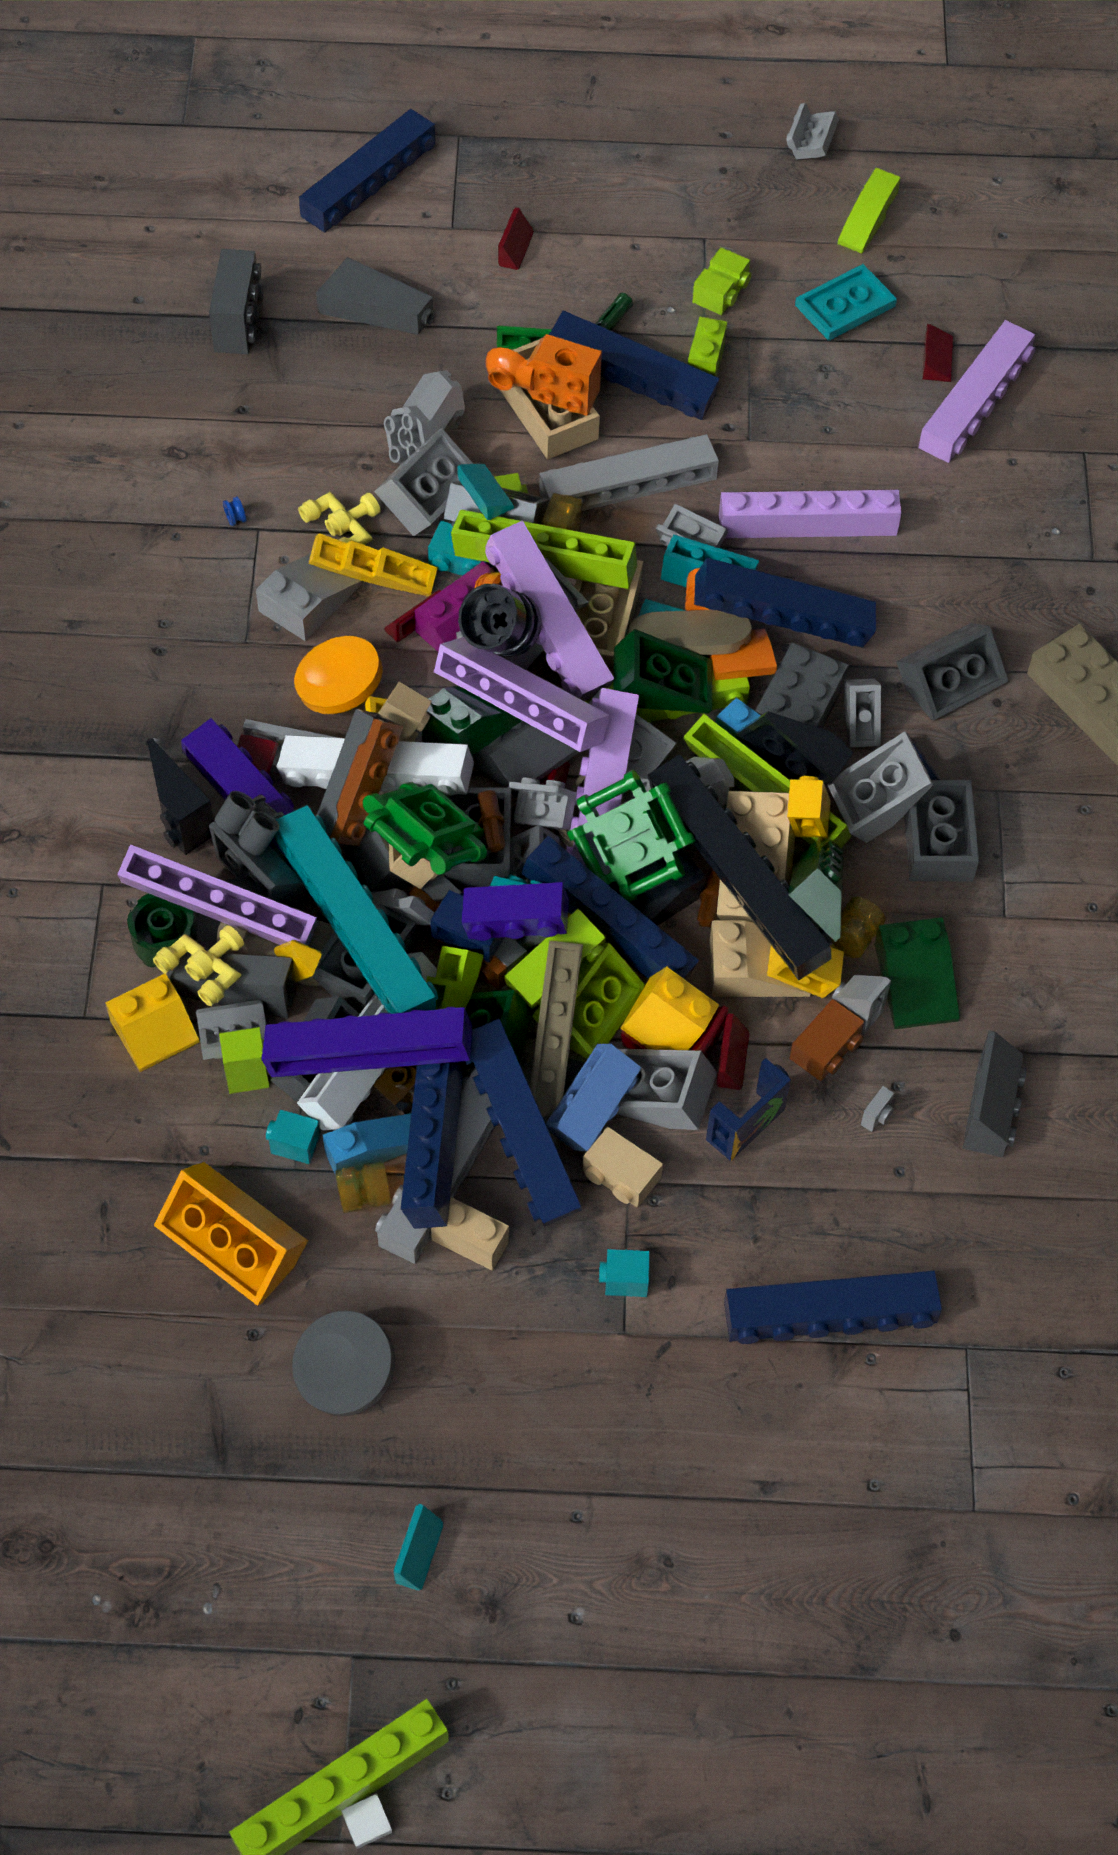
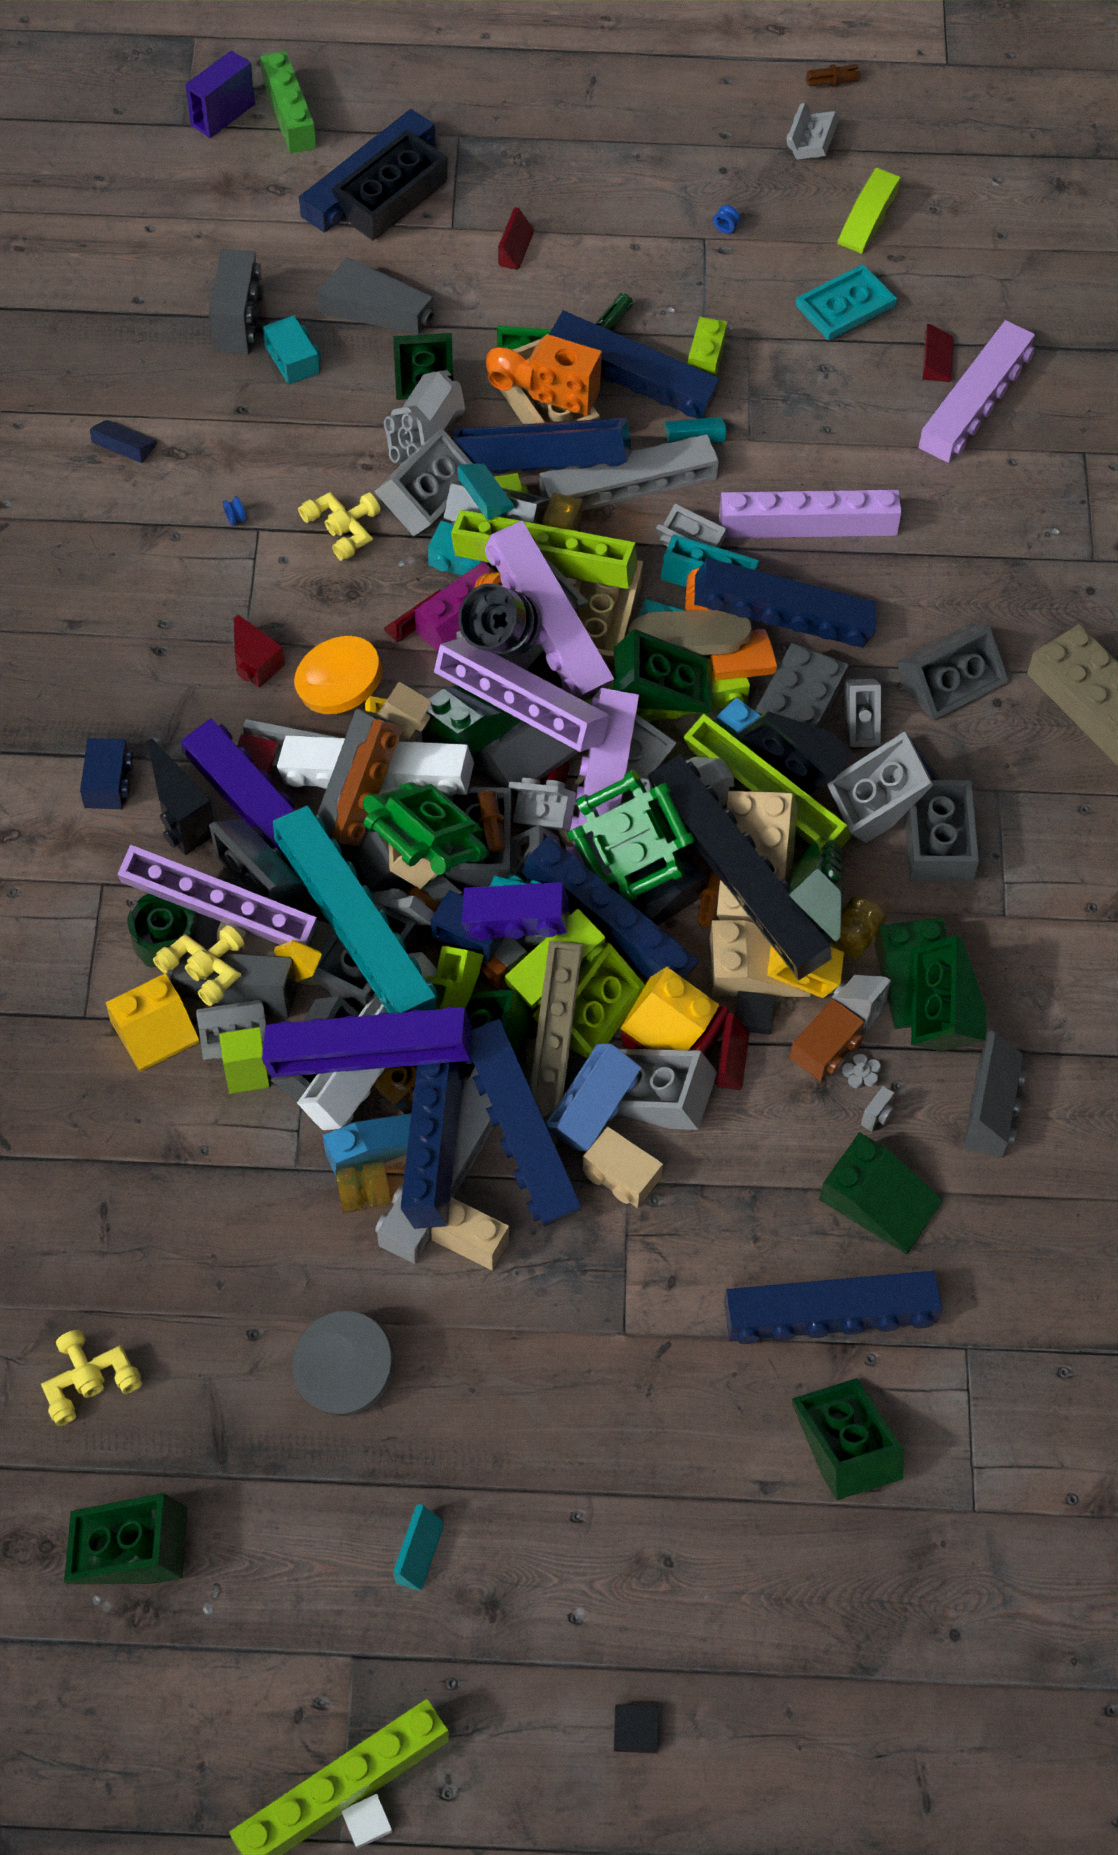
light orange slope [154,1162,308,1306] -> none
dark grey piece [215,791,285,856] -> none
light grey slope [256,553,363,641] -> none
teal brick [266,1109,321,1164] -> none
yellow slope [308,533,438,596] -> none
teal brick [599,1249,649,1297] -> none
lime brick [692,247,752,315] -> none
dark blue panel [706,1058,791,1161] -> none
yellow brick [787,776,830,838] -> none
none -> light yellow piece [41,1330,142,1426]
none -> dark green slope [64,1493,188,1584]
none -> dark blue piece [80,738,133,809]
none -> dark blue slope [90,420,157,463]
none -> dark purple brick [185,50,255,138]
none -> dark red slope [234,615,285,688]
none -> bright green brick [260,51,316,154]
none -> teal brick [263,315,322,385]
none -> black slope [332,129,448,241]
none -> dark green slope [393,333,453,400]
none -> dark blue brick [451,418,632,473]
none -> black piece [614,1704,659,1753]
none -> teal slope [664,417,726,443]
none -> blue bush [713,205,741,234]
none -> black piece [735,991,776,1035]
none -> dark green slope [792,1378,904,1500]
none -> reddish brown axle [806,64,860,87]
none -> dark green slope [819,1132,943,1254]
none -> light grey plant [842,1054,881,1088]
none -> dark green slope [911,936,987,1051]

